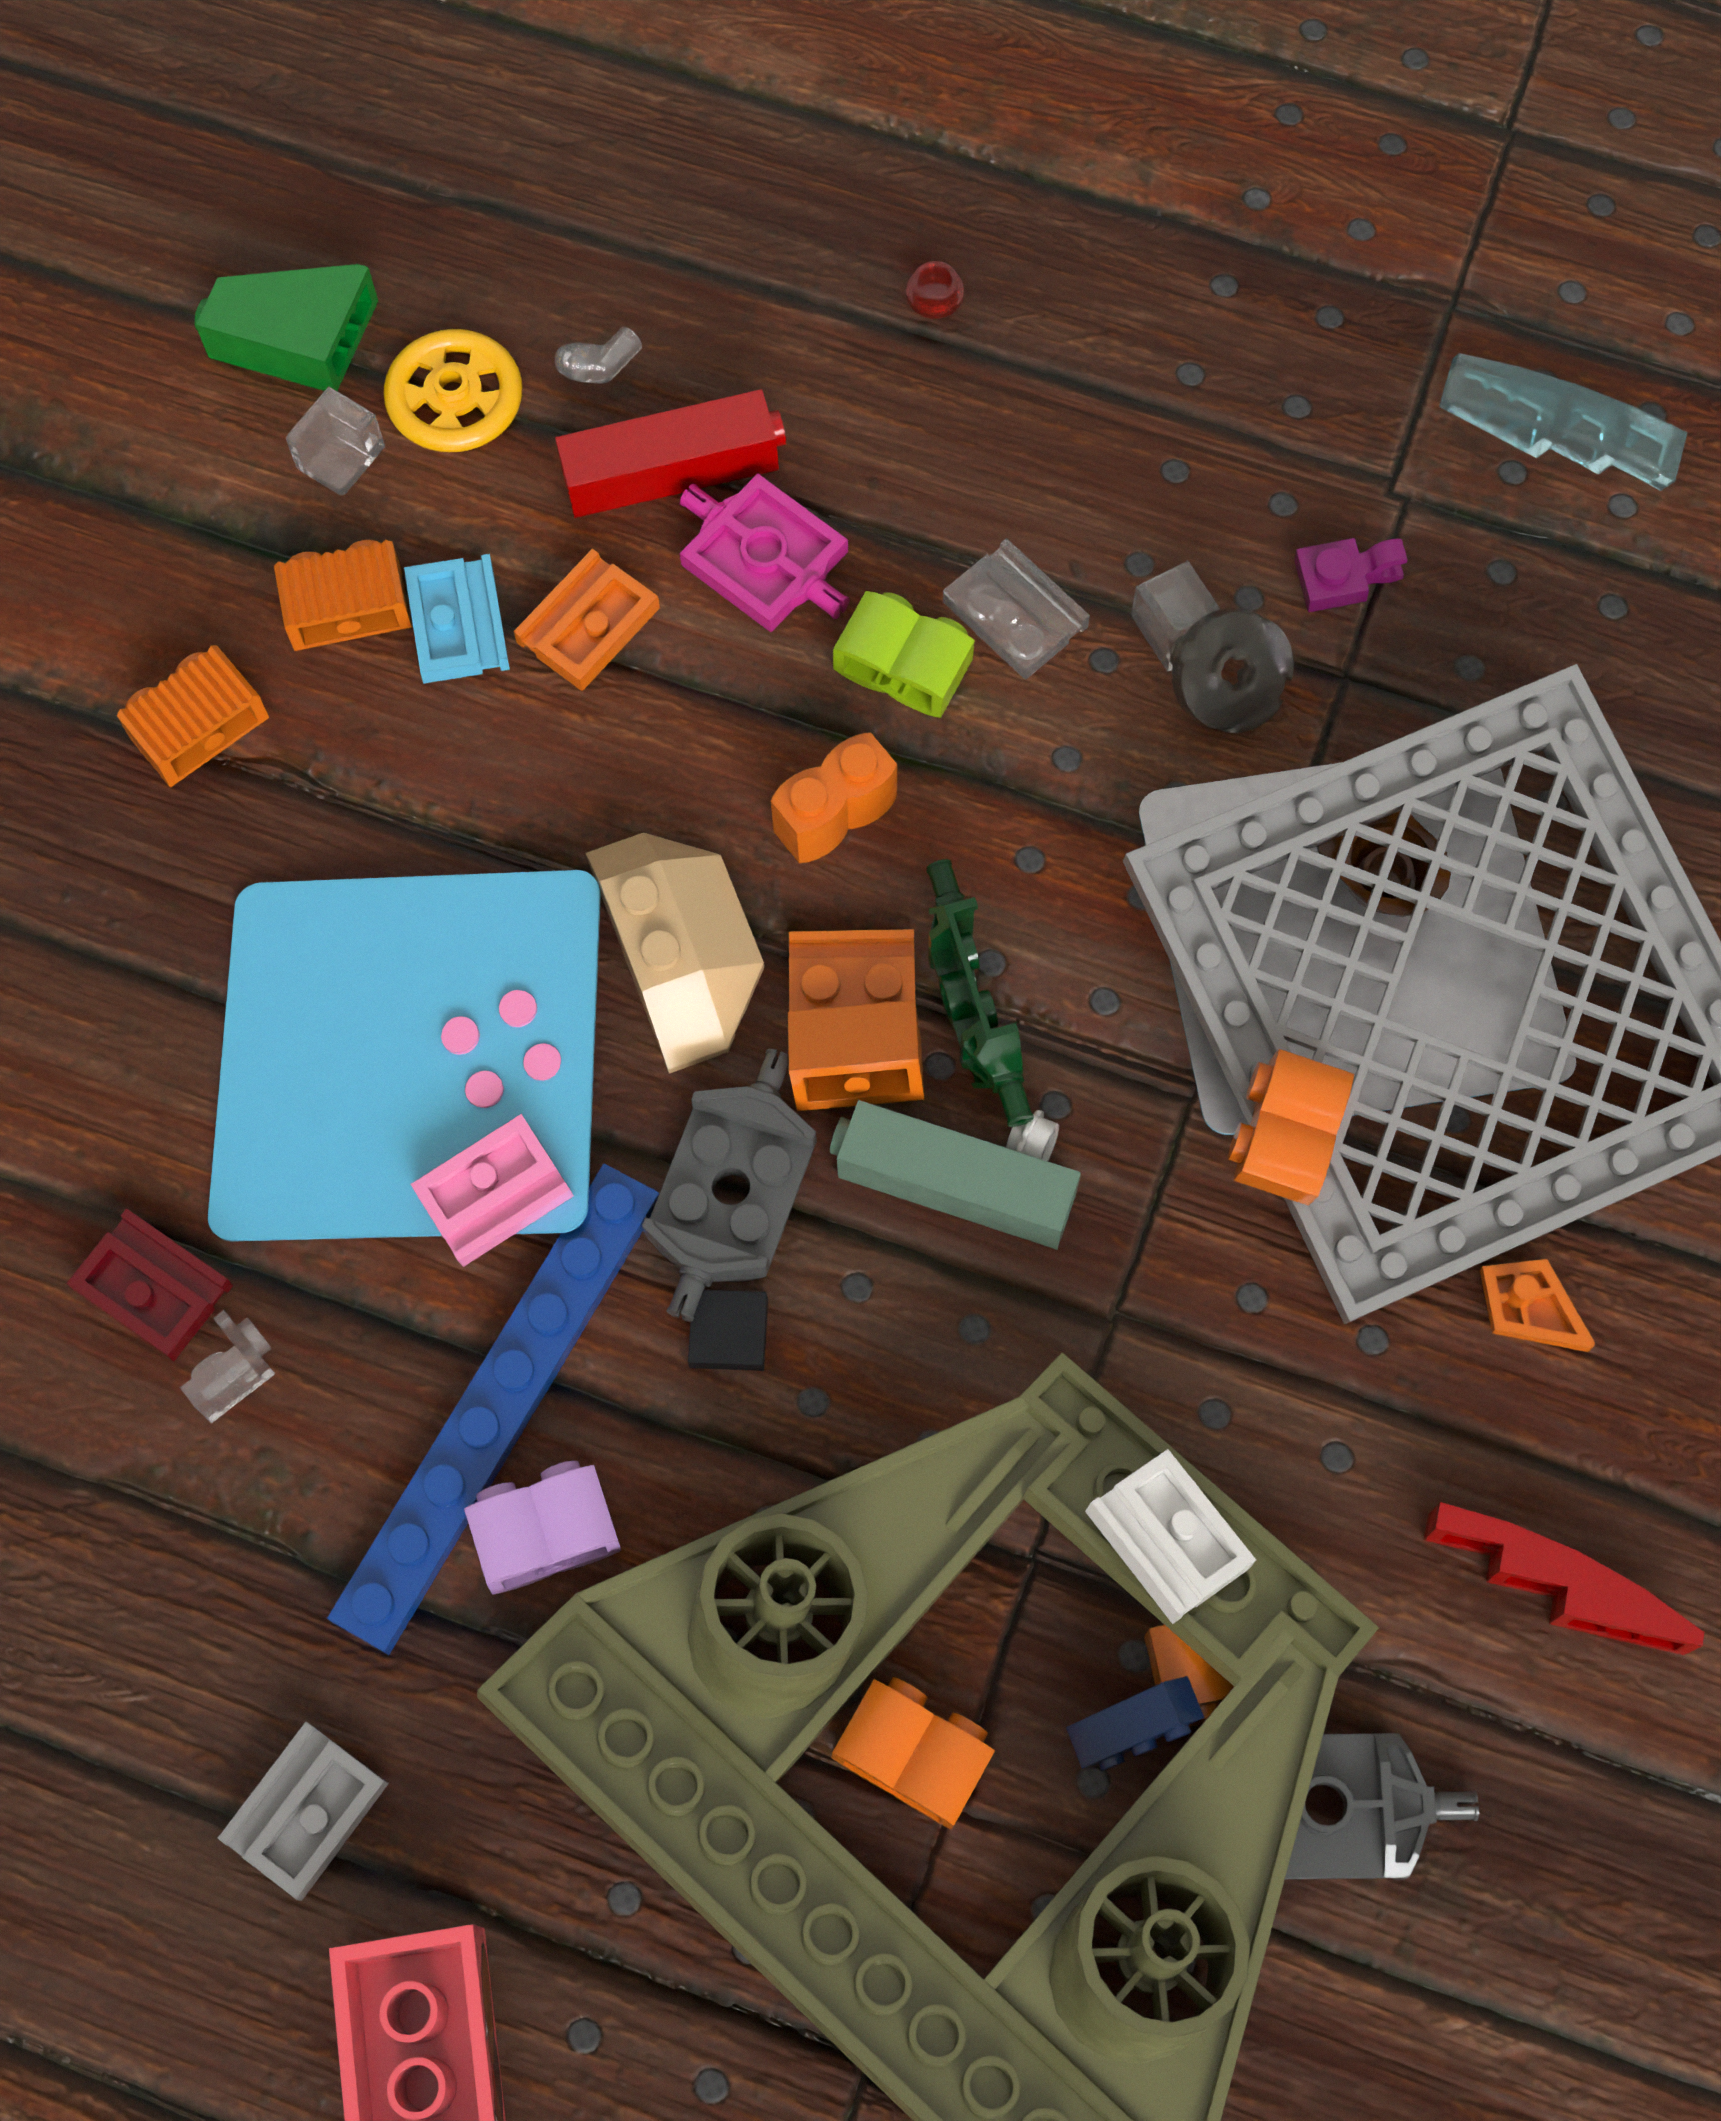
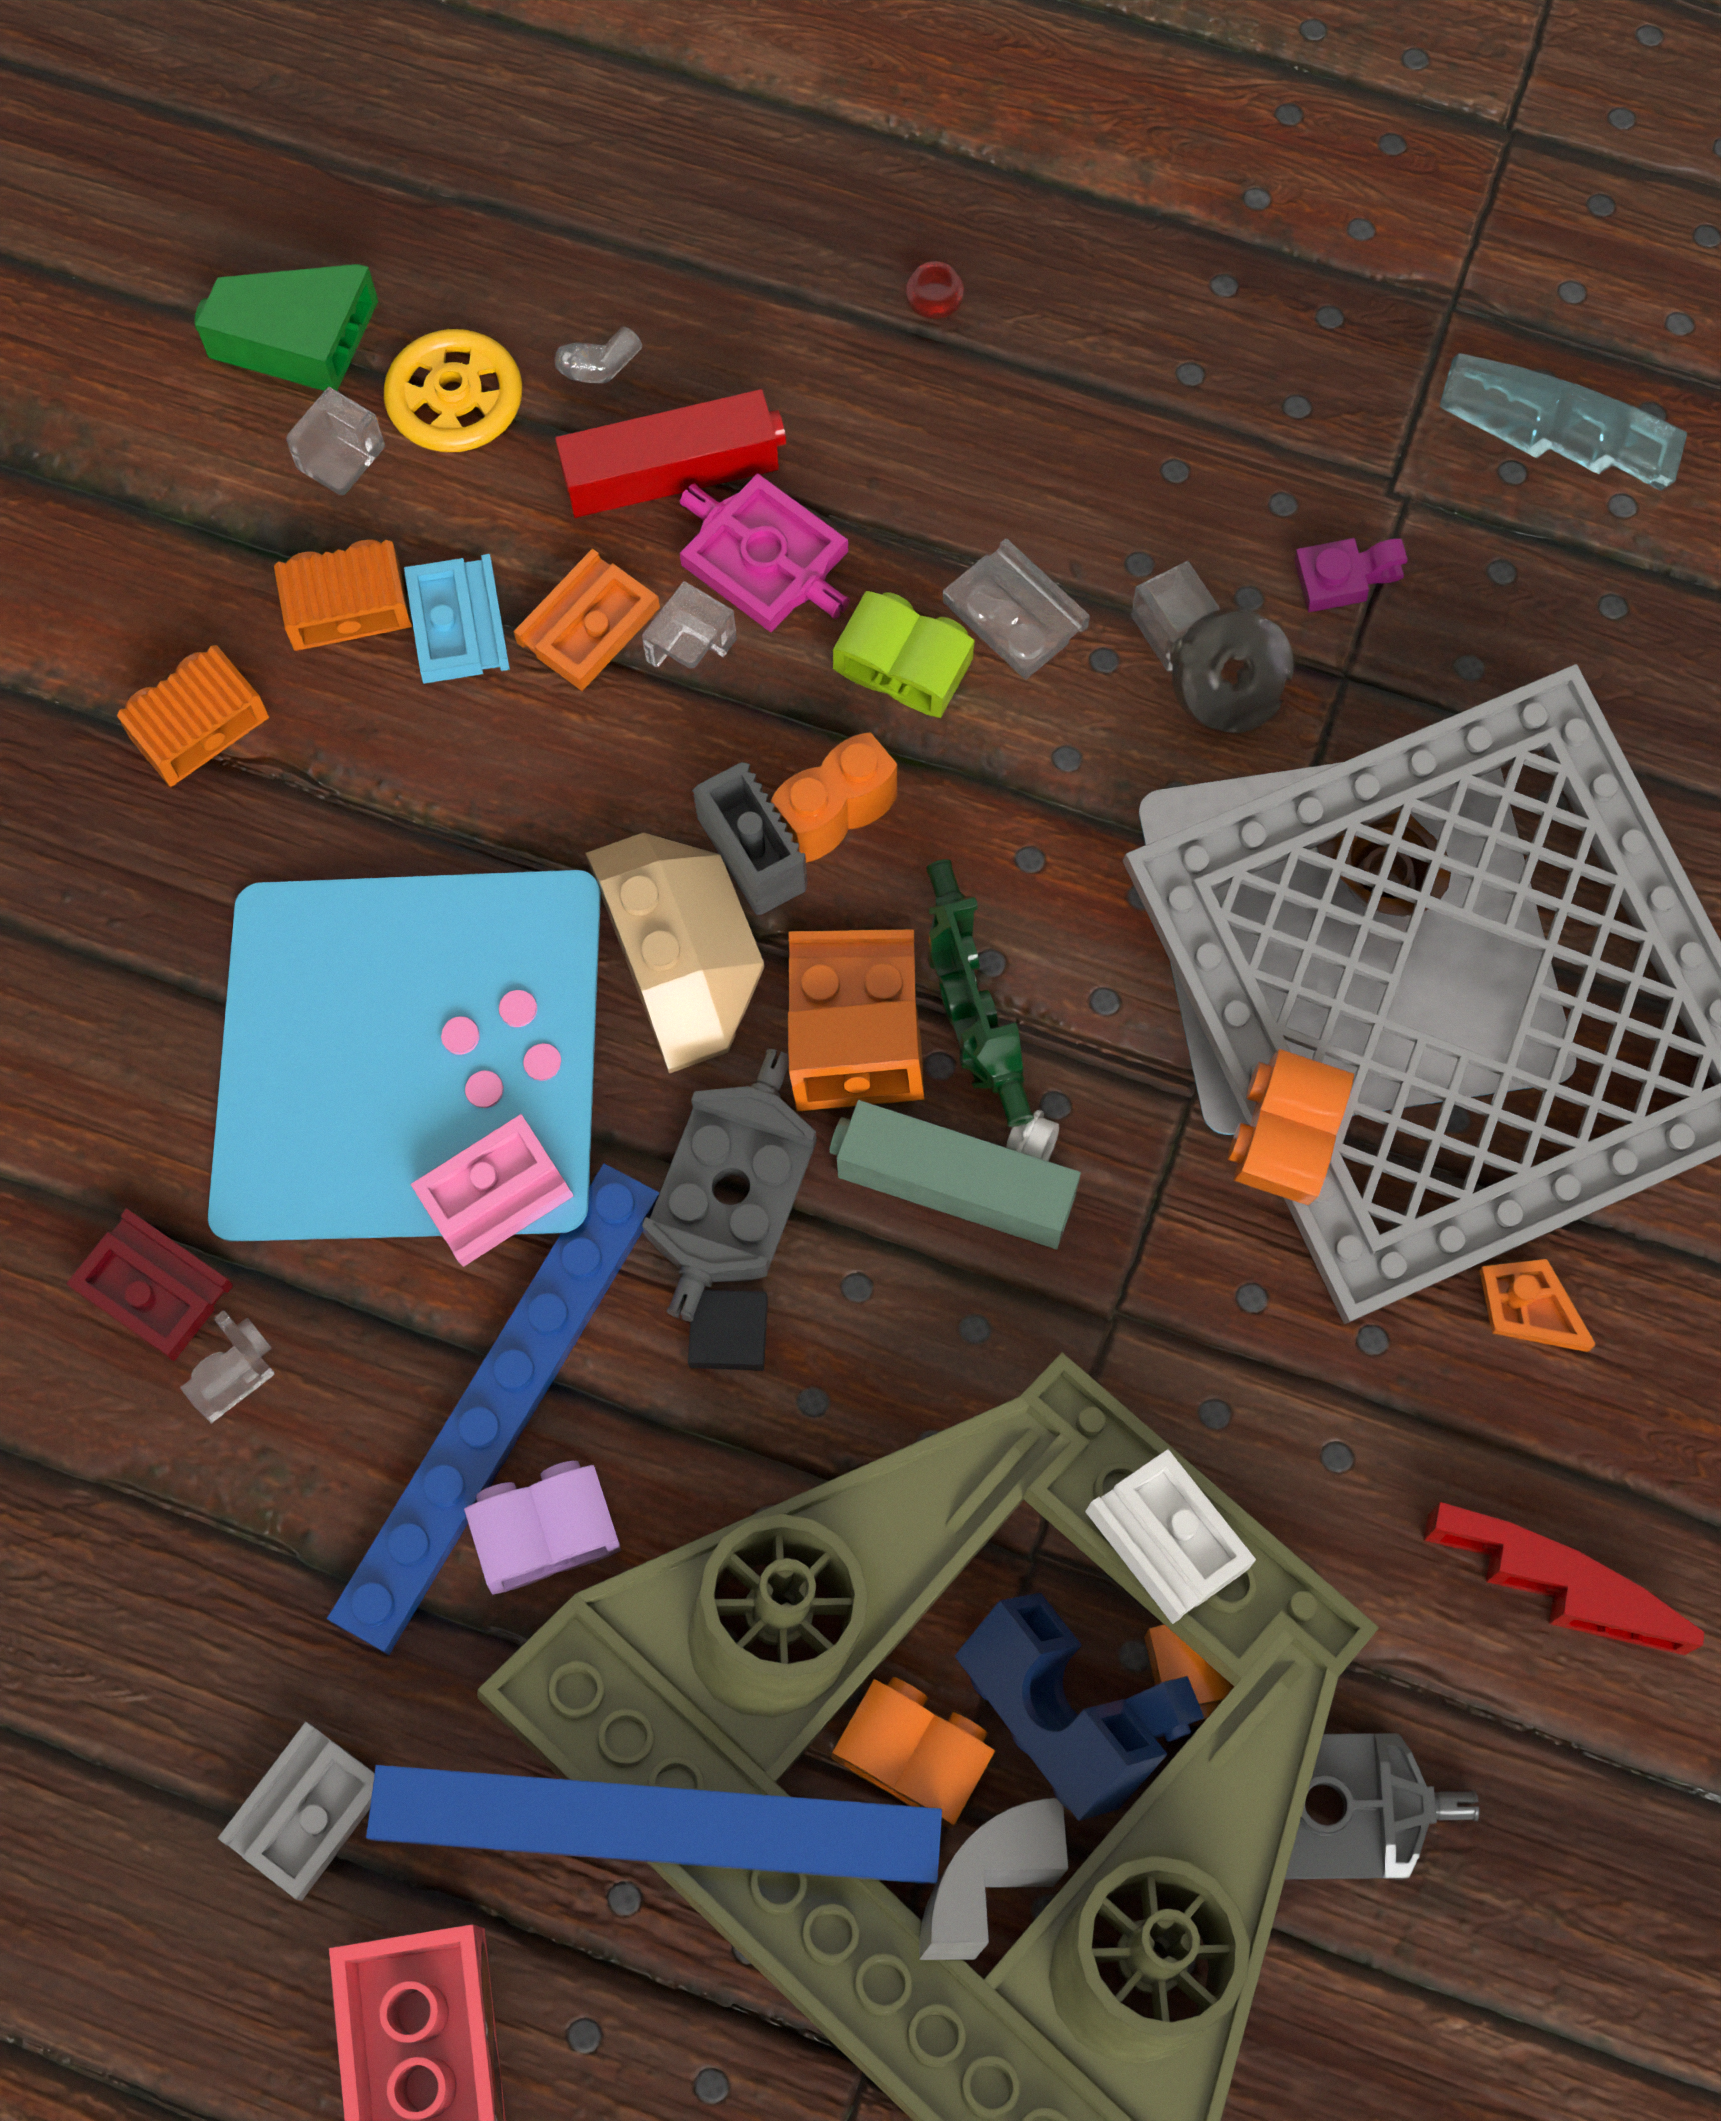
none -> blue tile [366,1765,942,1884]
none -> clear panel [642,581,737,669]
none -> dark grey brick [692,762,808,915]
none -> light grey brick [919,1798,1068,1960]
none -> dark blue arch [955,1593,1167,1821]

